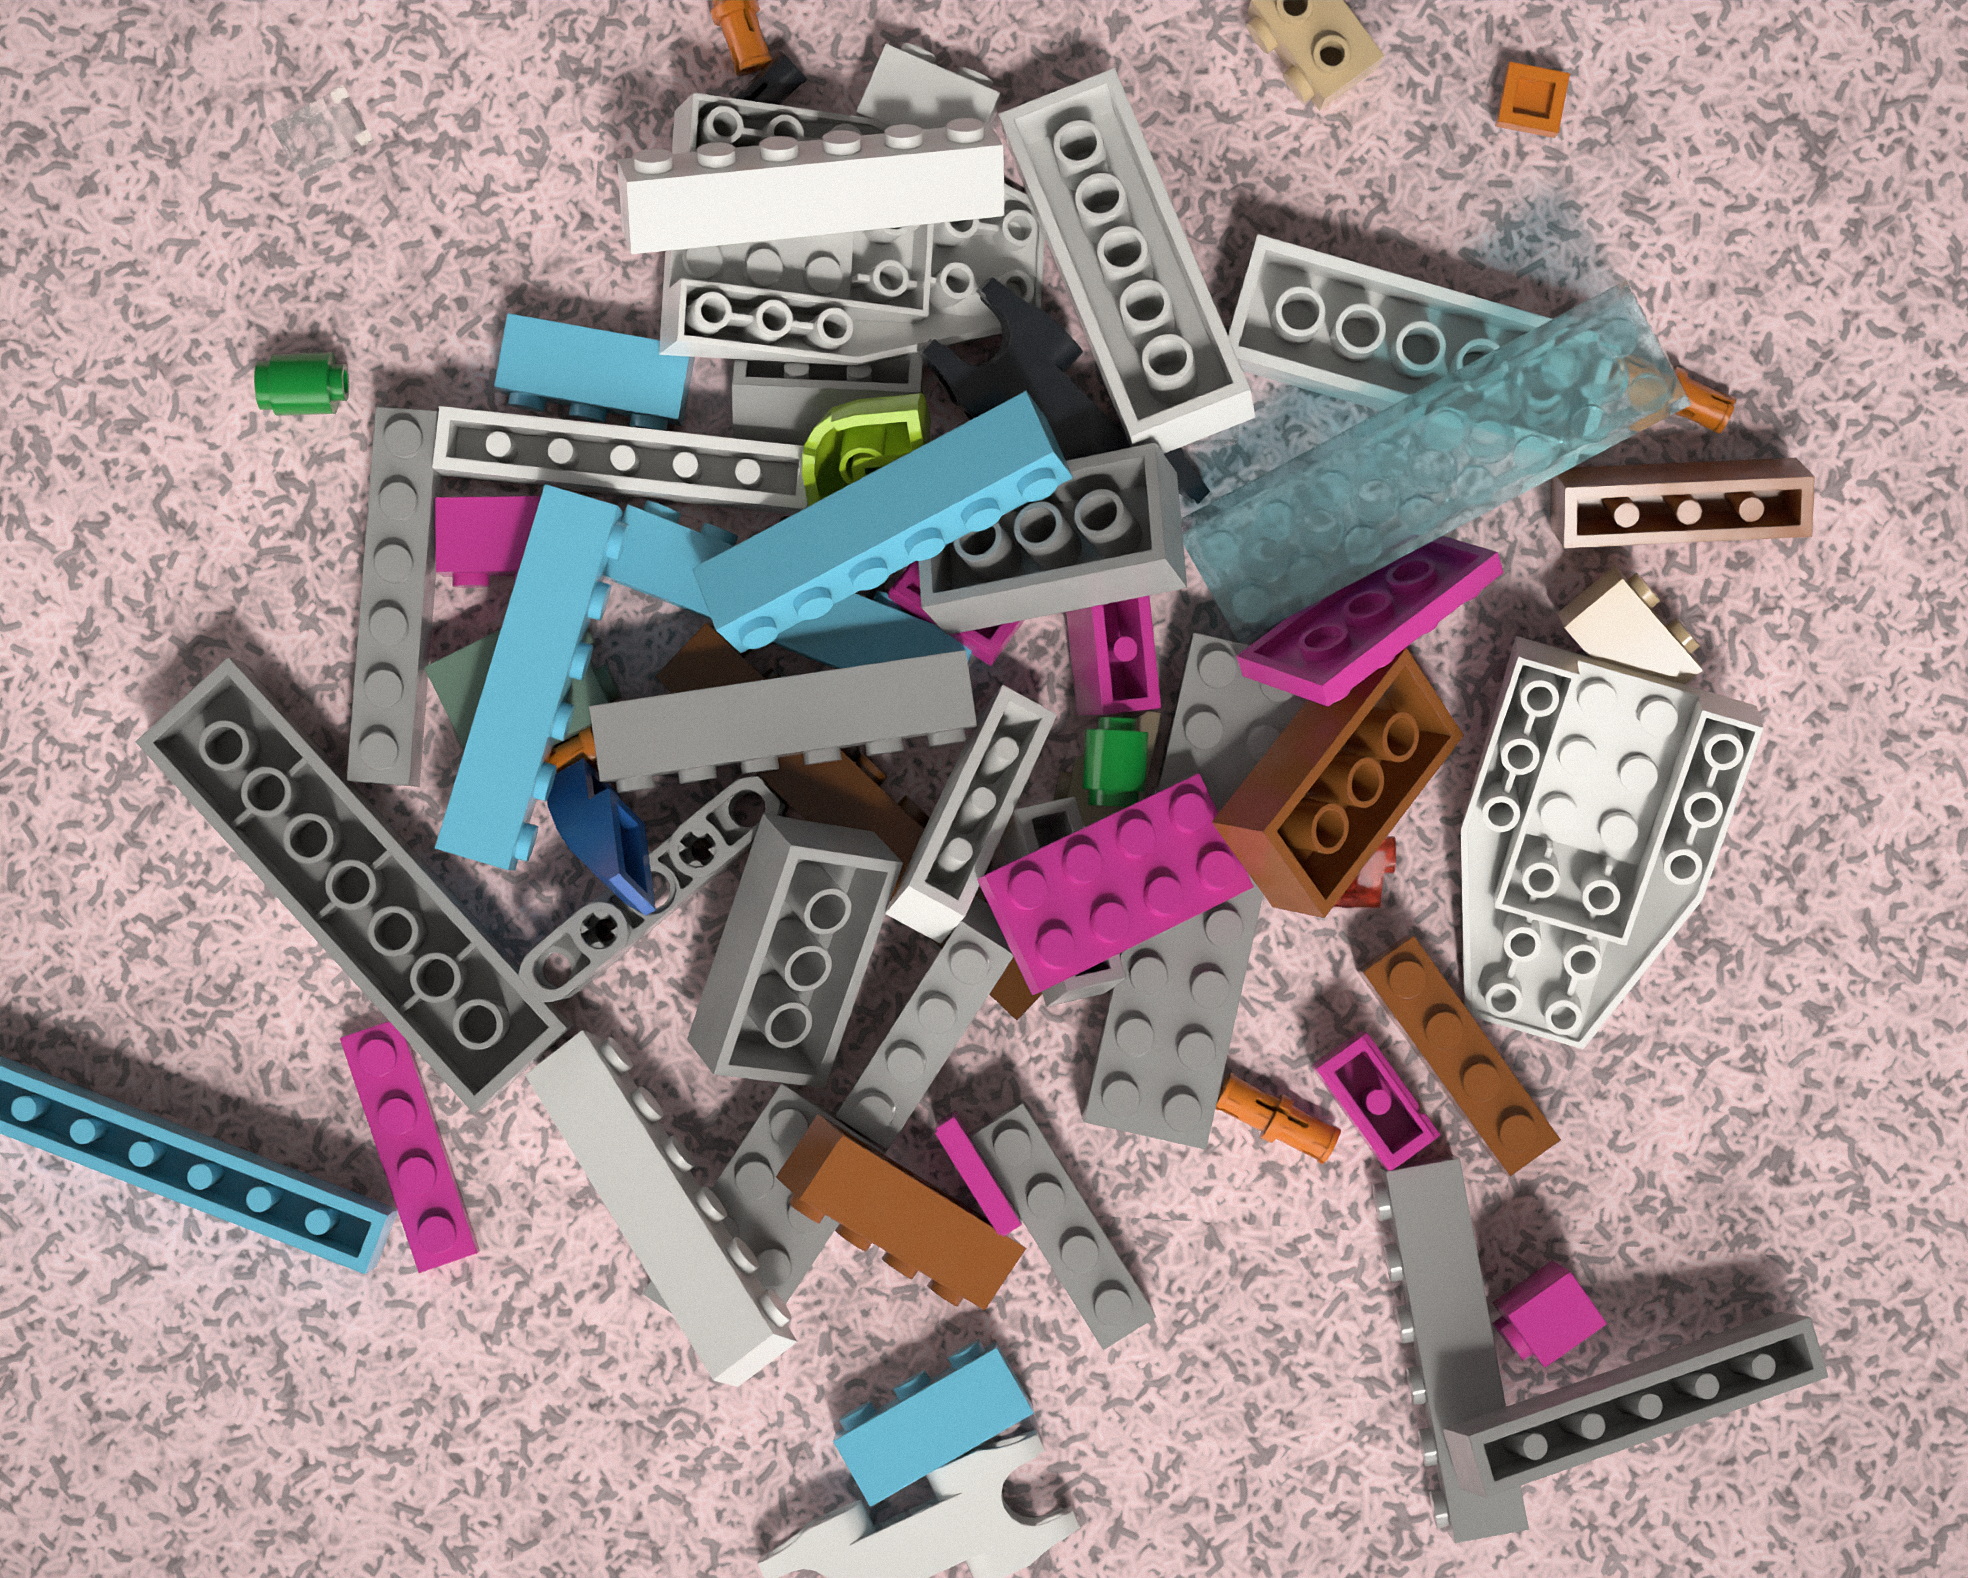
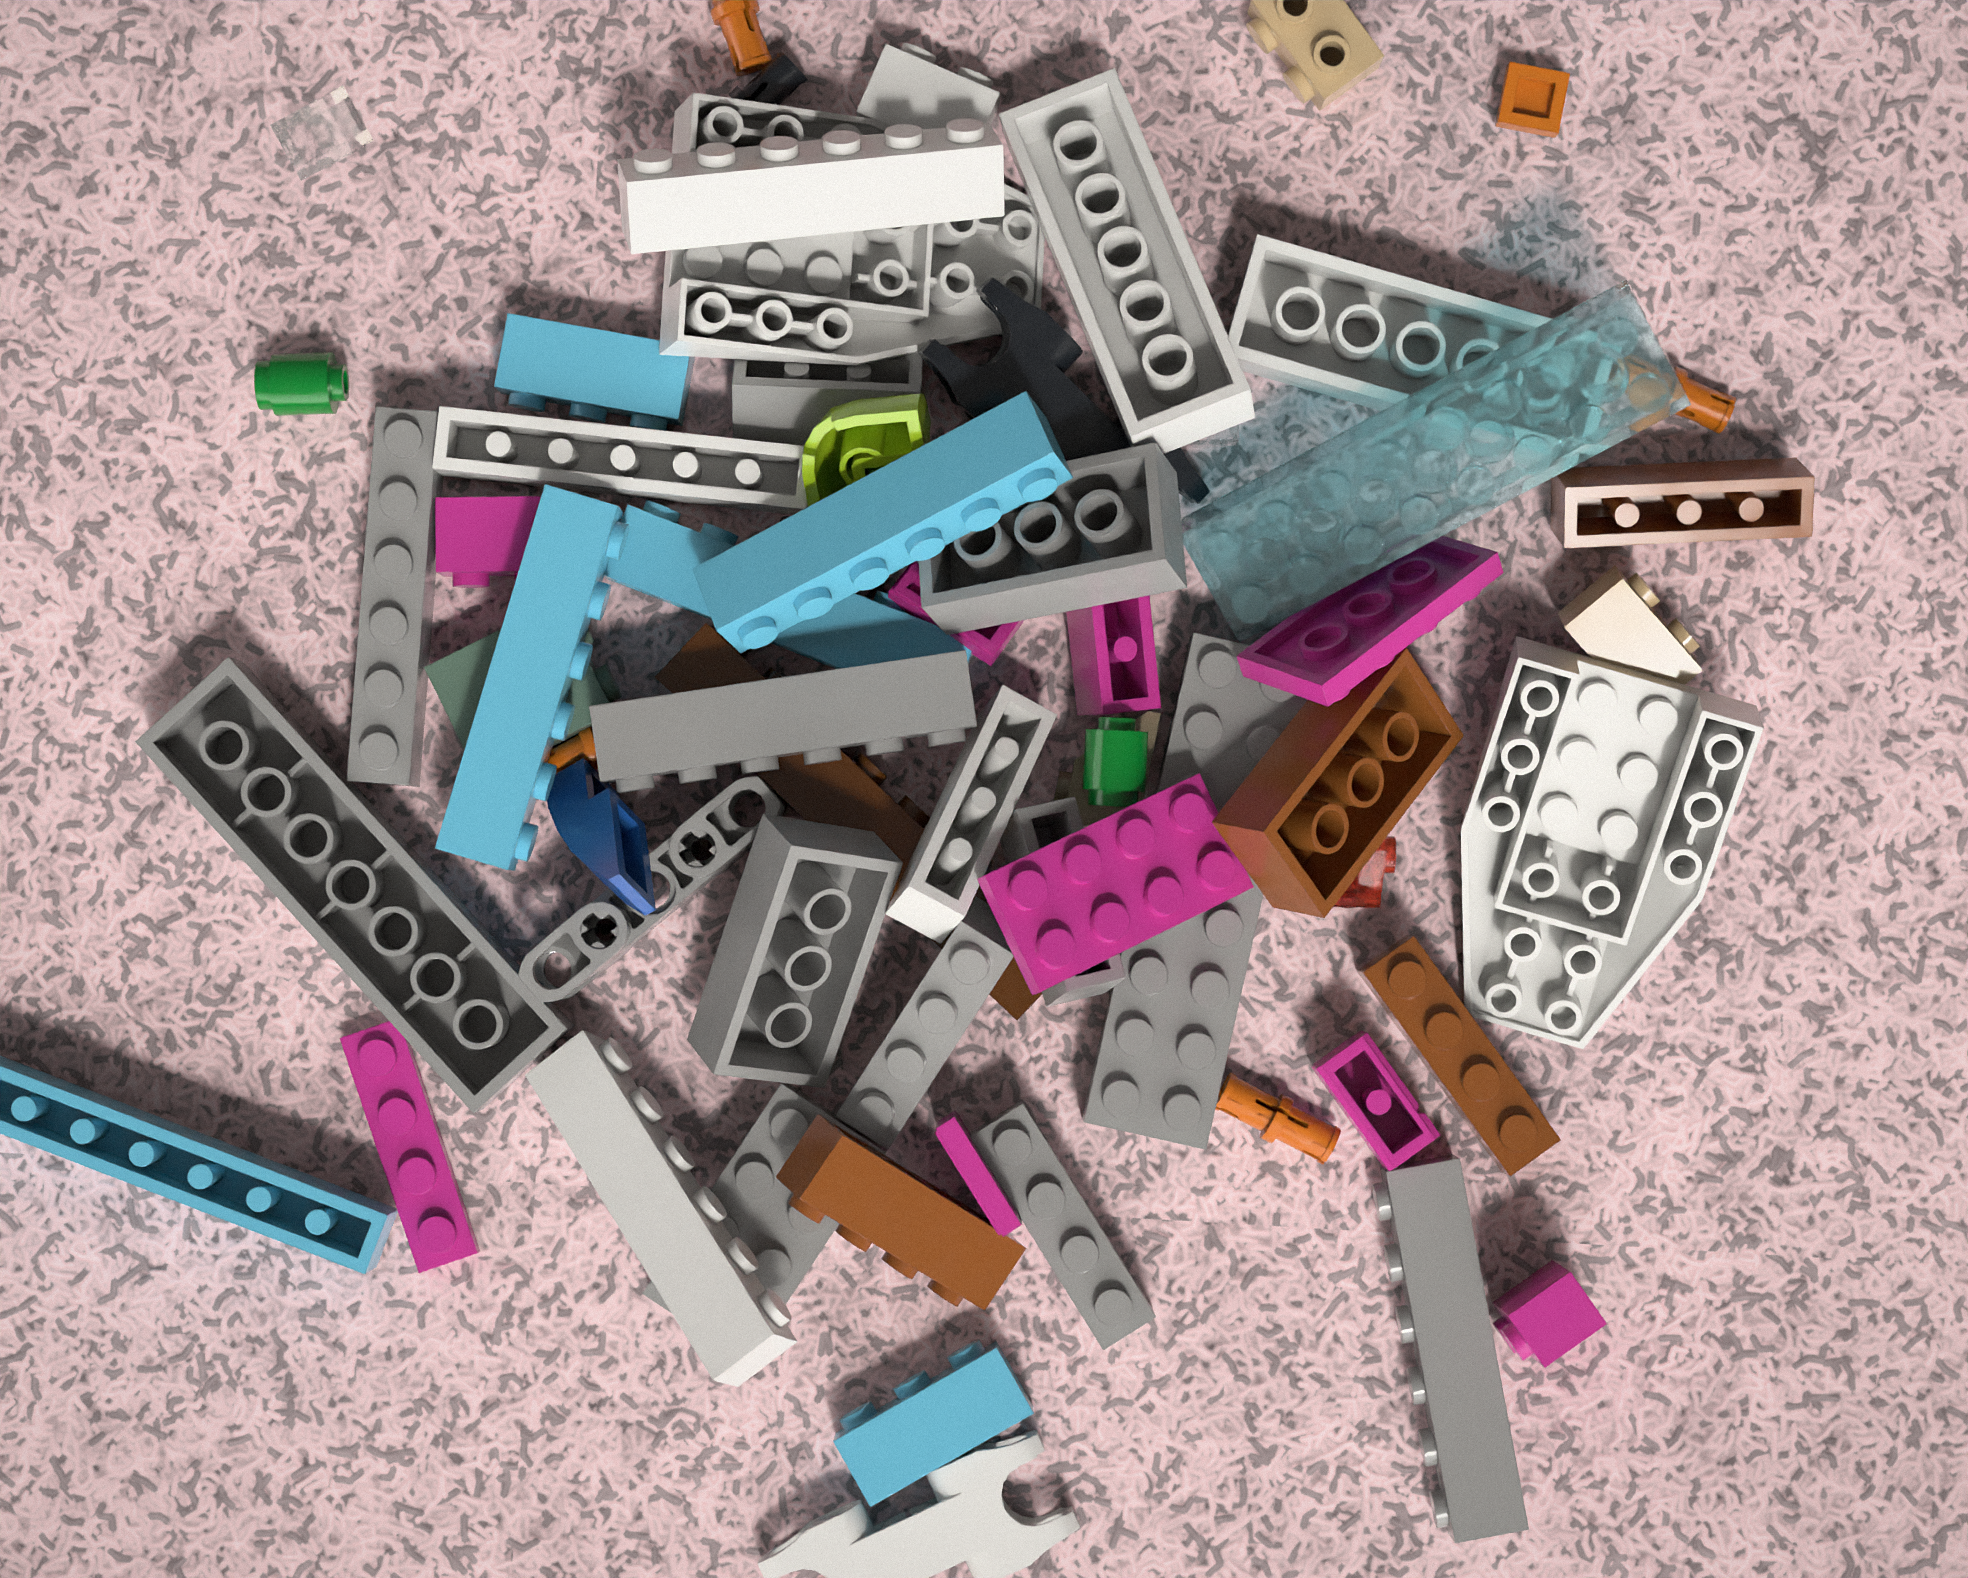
light grey brick [1443,1312,1829,1498] -> none

